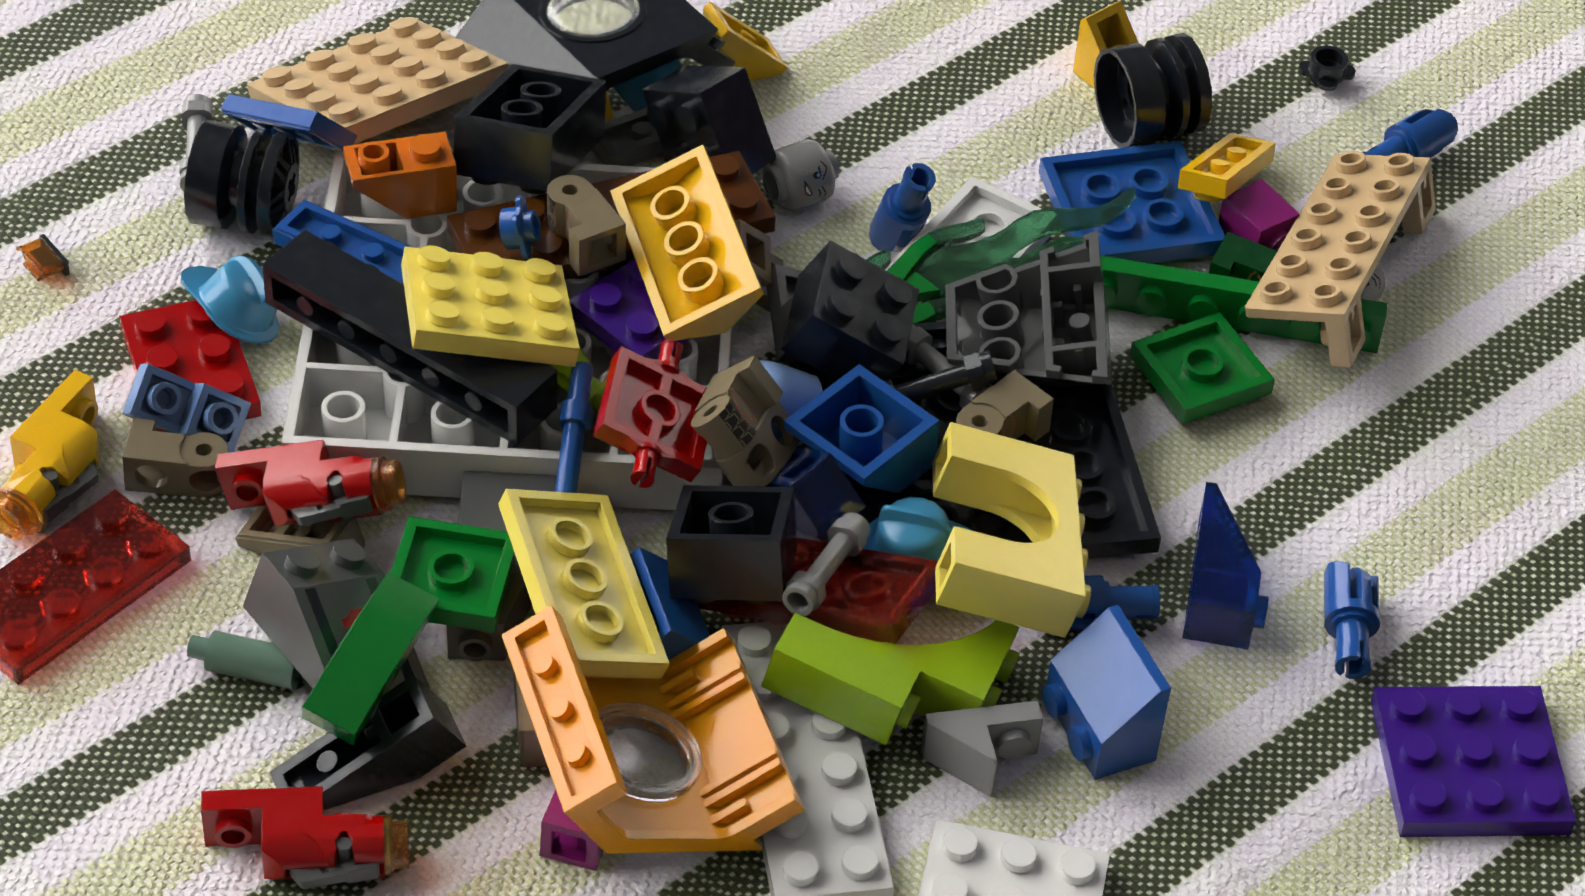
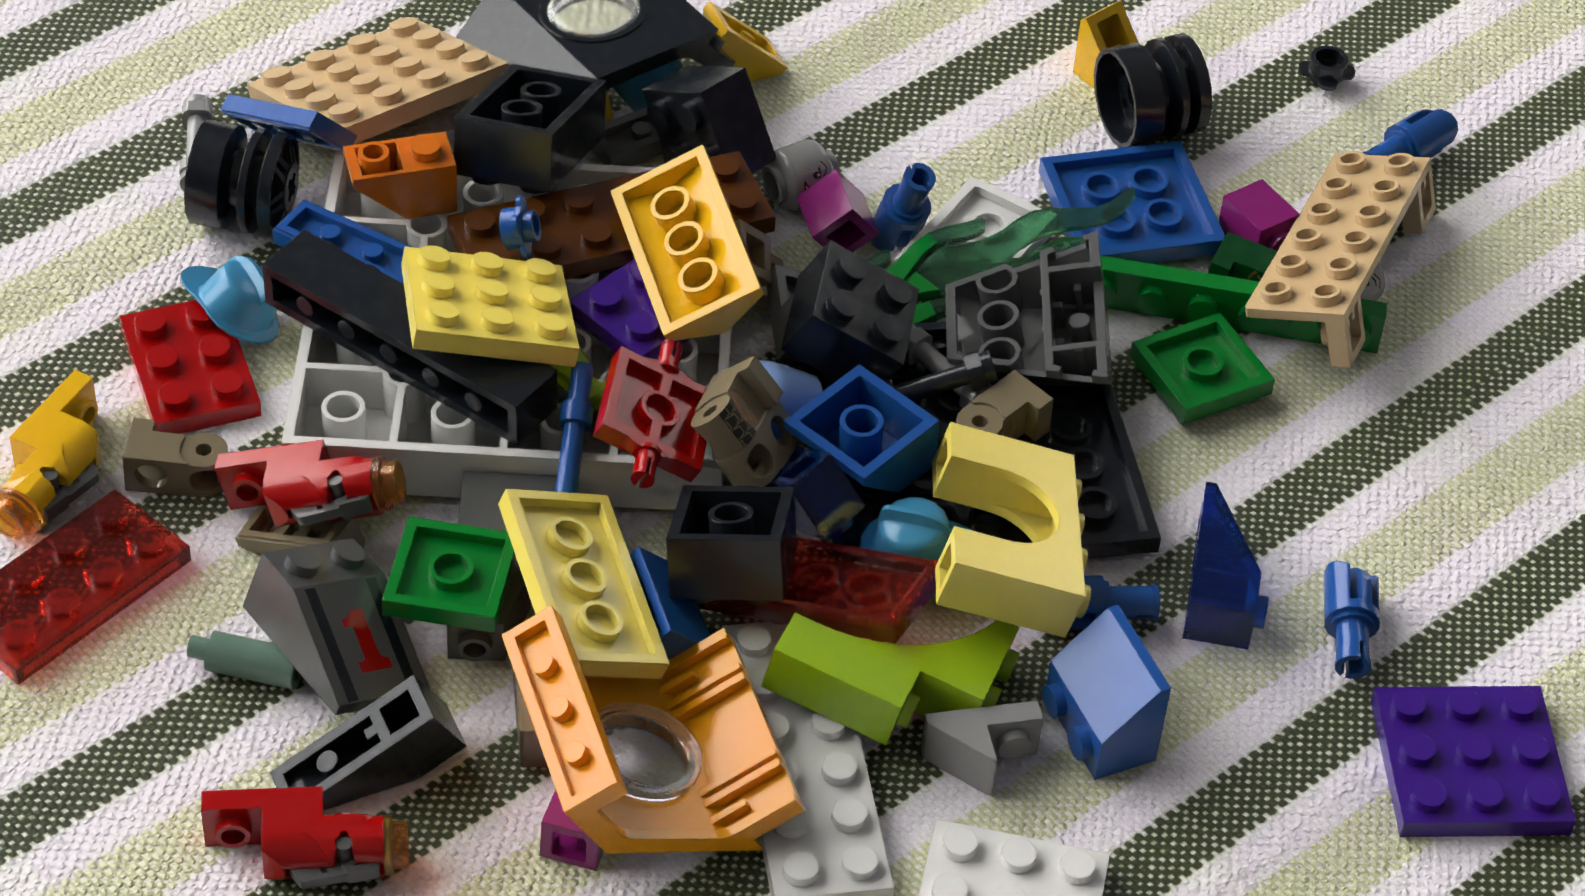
clear orange piece [16,234,70,281] -> none
medium blue slope [122,364,251,453] -> none
green slope [302,572,440,746] -> none
dark tan leg [547,175,626,277] -> none
light grey bar [782,512,871,616] -> none
yellow plate [1177,133,1276,202] -> none
none -> magenta brick [796,169,880,252]

